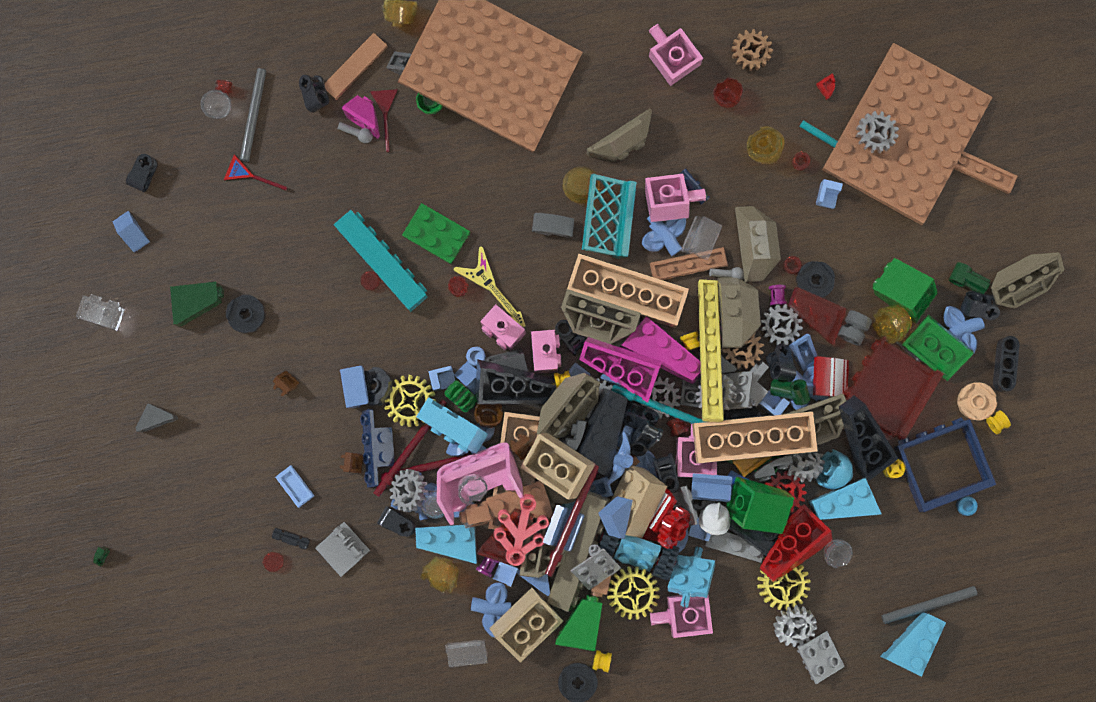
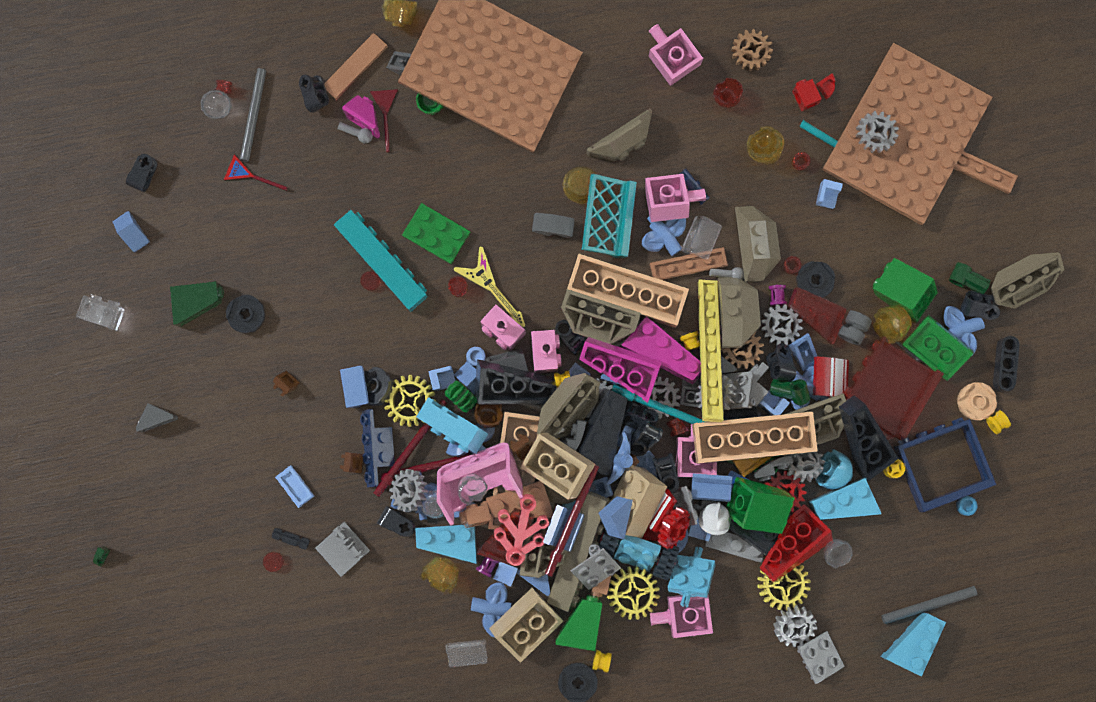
none -> red brick [792,79,822,112]

